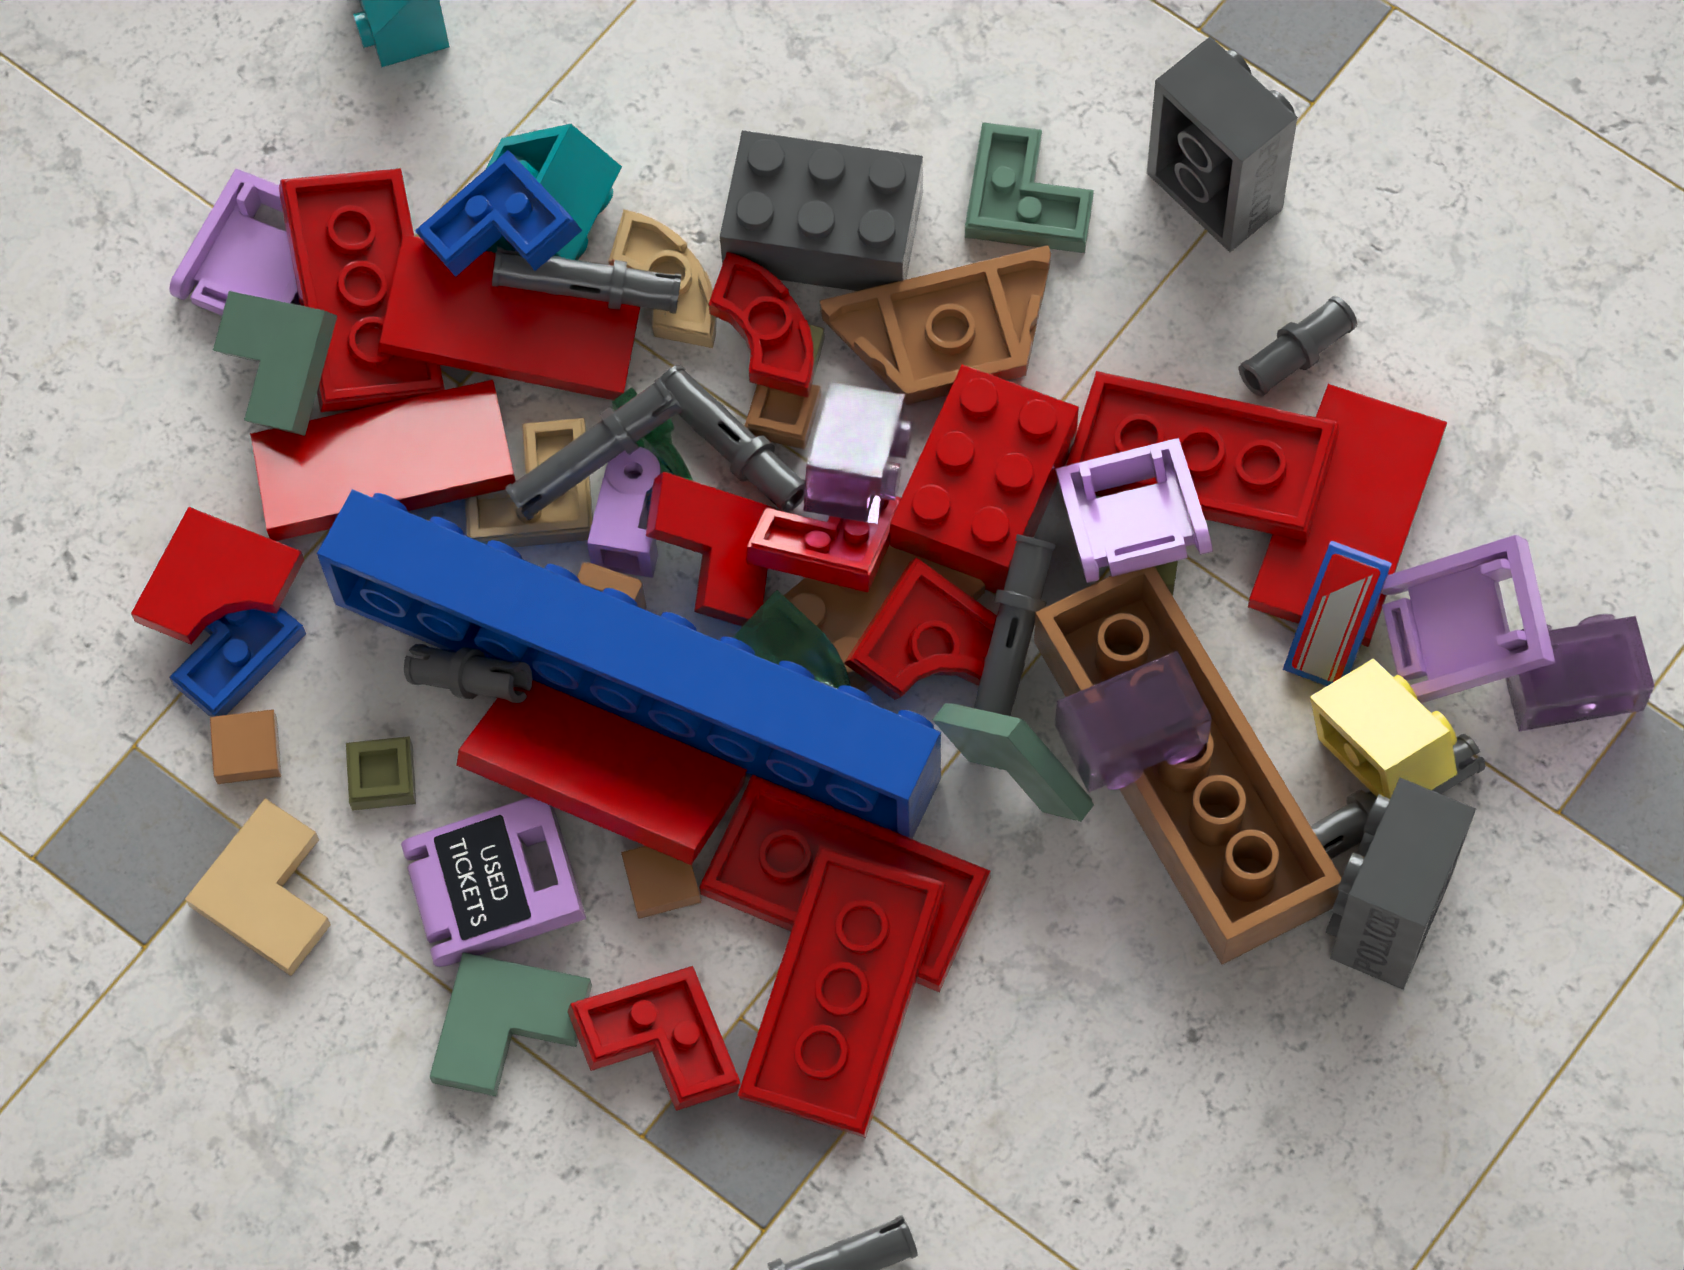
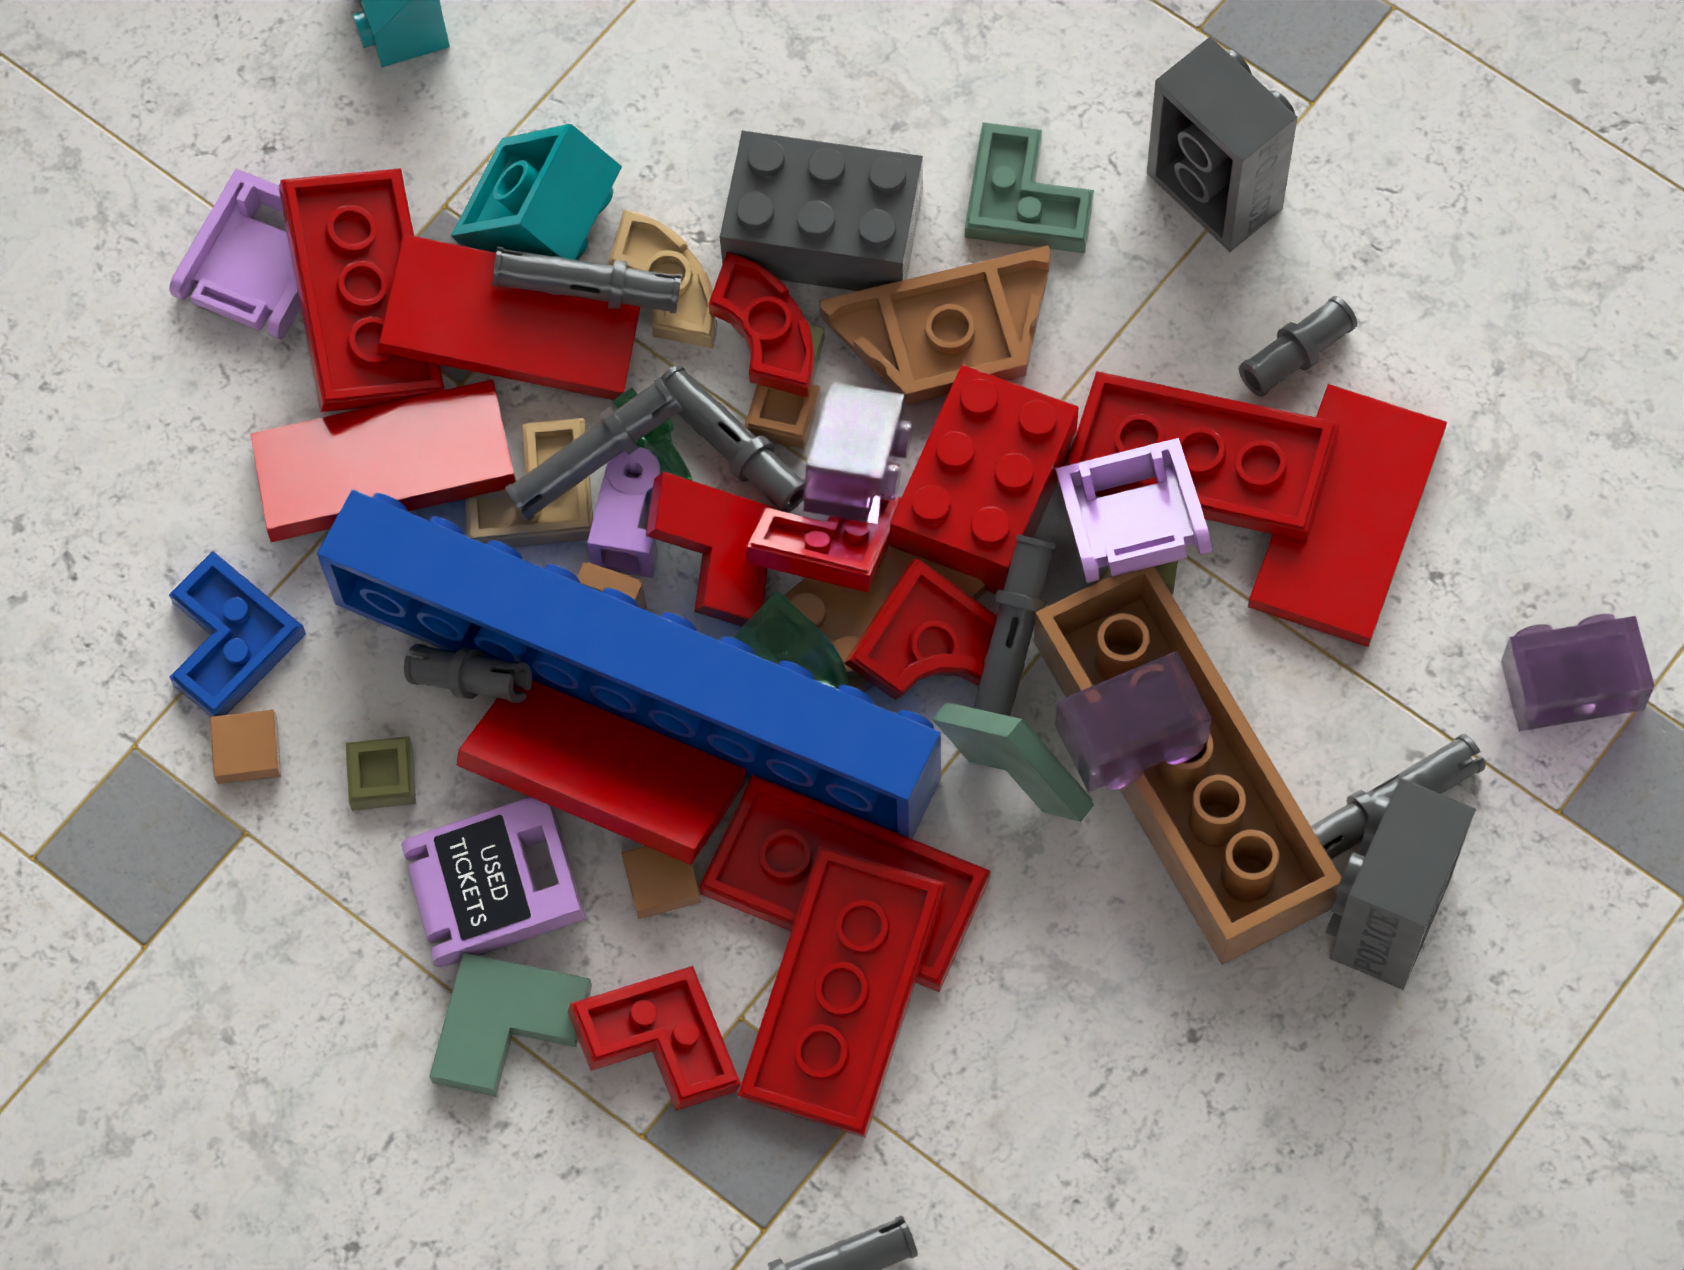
red tile [131,507,304,645] -> none
tan tile [185,798,331,976] -> none
sand green tile [213,291,337,436] -> none
blue tile [415,150,582,277] -> none
slope [1282,541,1392,686] -> none
light yellow brick [1310,658,1457,799] -> none
lavender container [1381,535,1555,703] -> none

